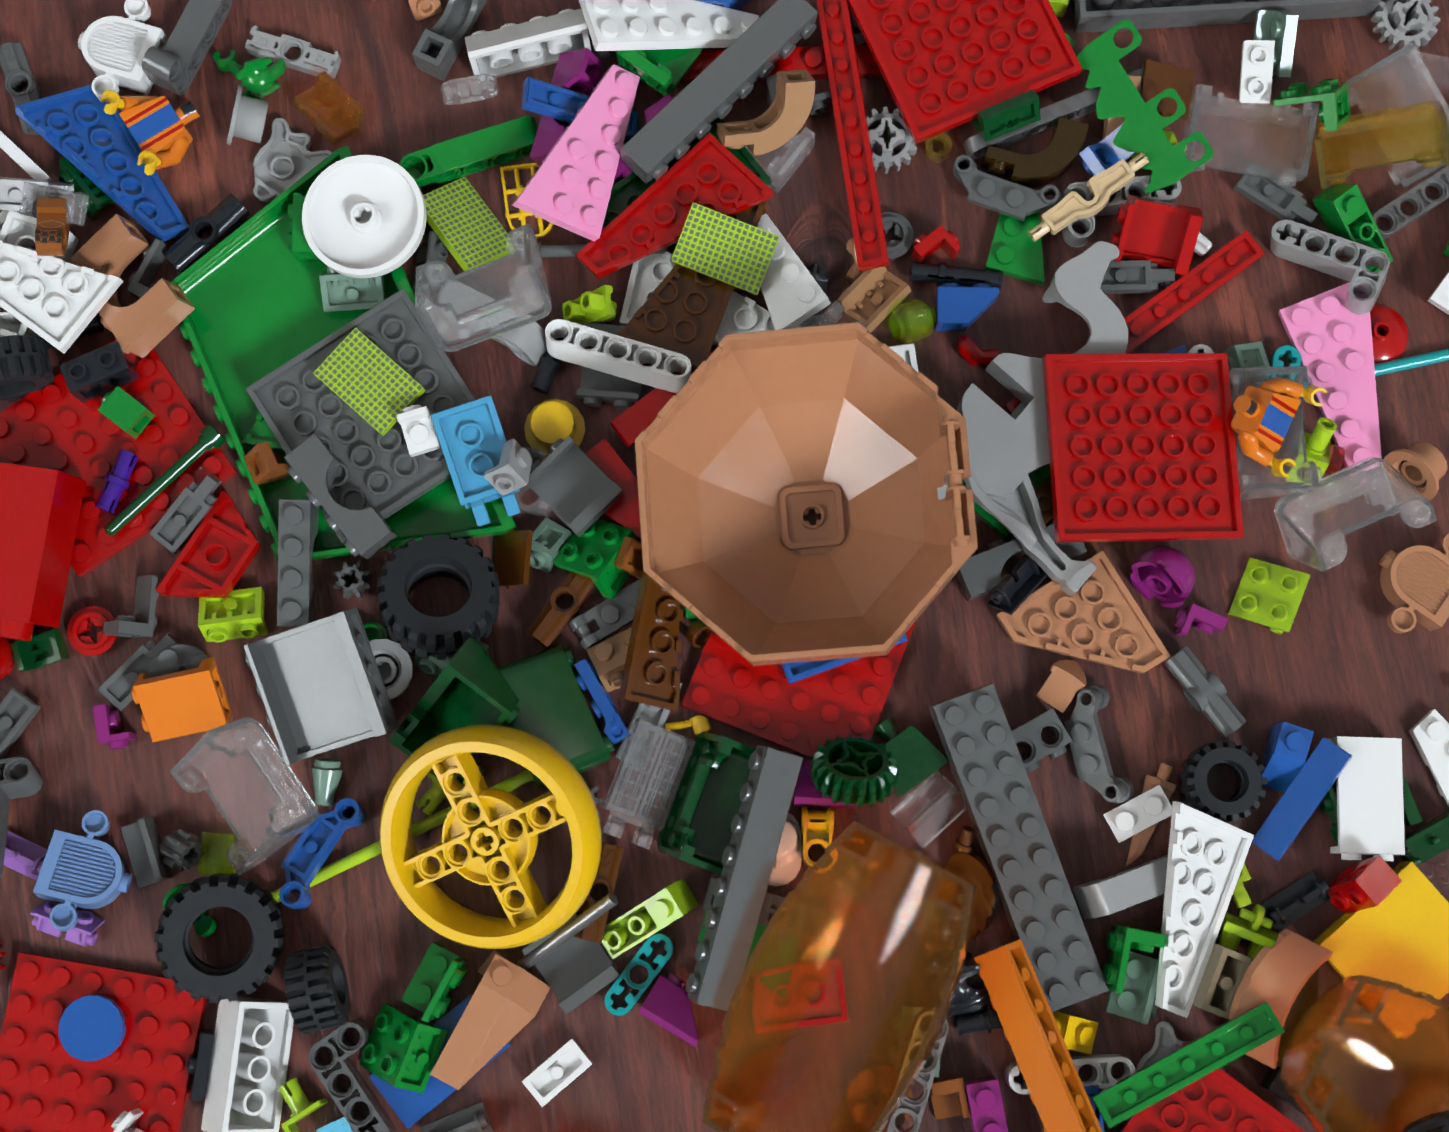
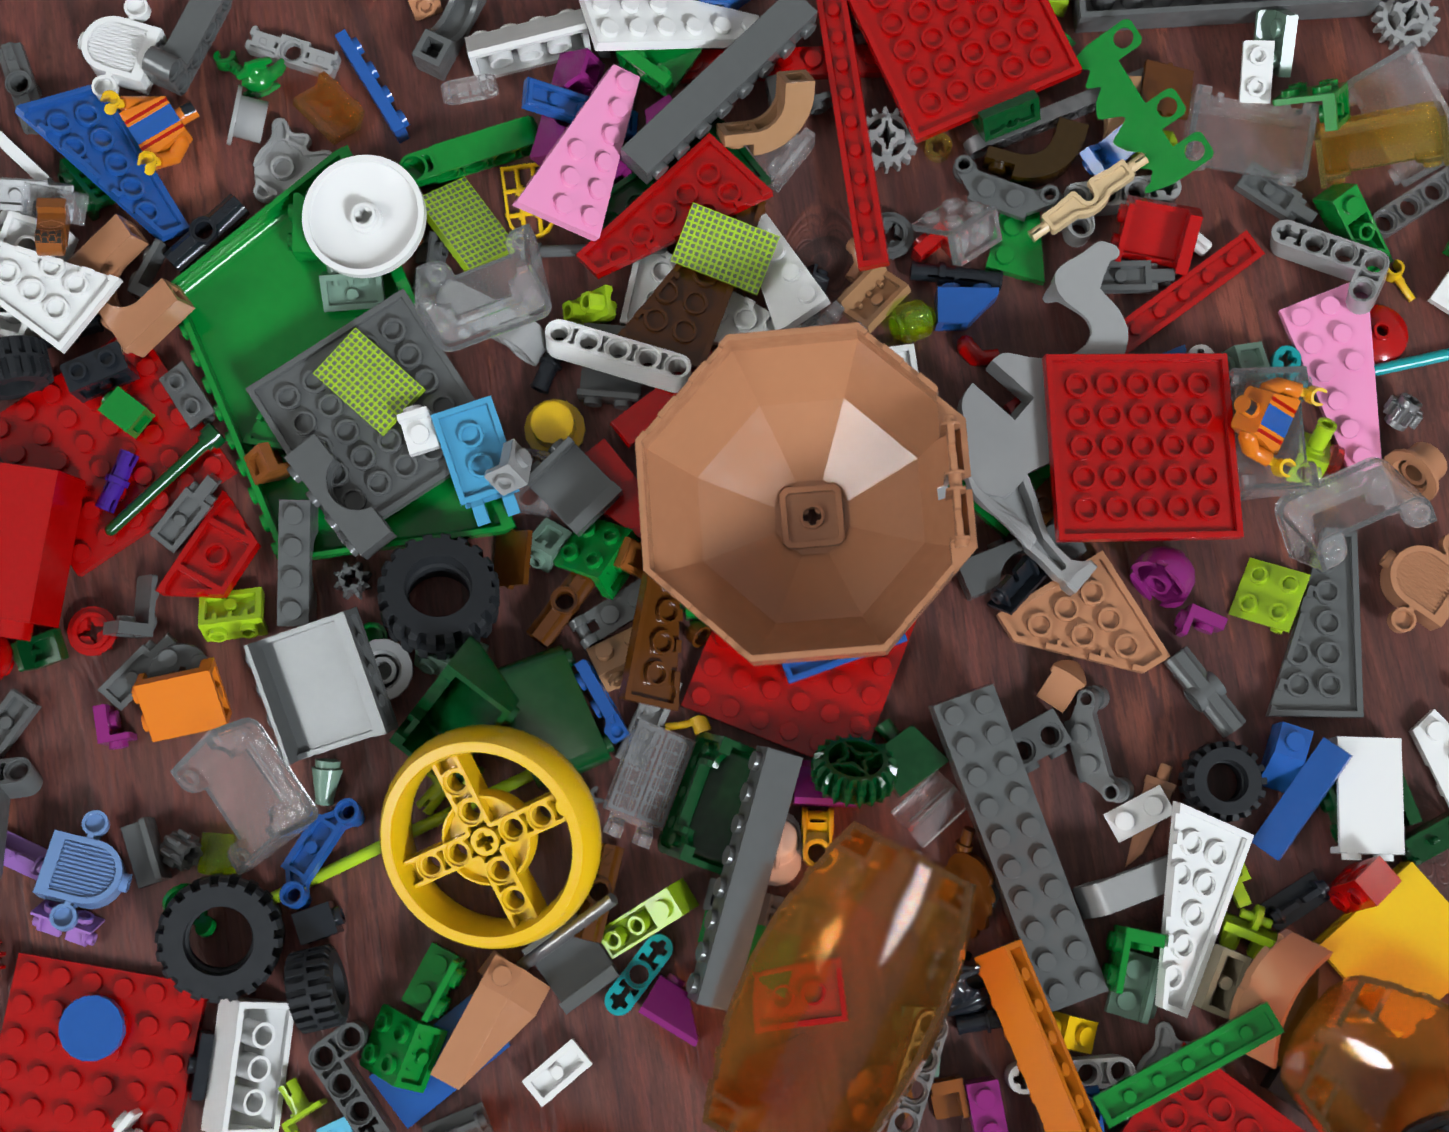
none -> dark grey hinge [159,361,216,429]
none -> black brick [291,901,346,945]
none -> blue plate [335,29,410,144]
none -> clear bracket [912,198,1002,266]
none -> dark grey wing [1265,530,1364,718]
none -> flat silver gear [1383,393,1424,431]
none -> yellow hand [1386,259,1415,302]

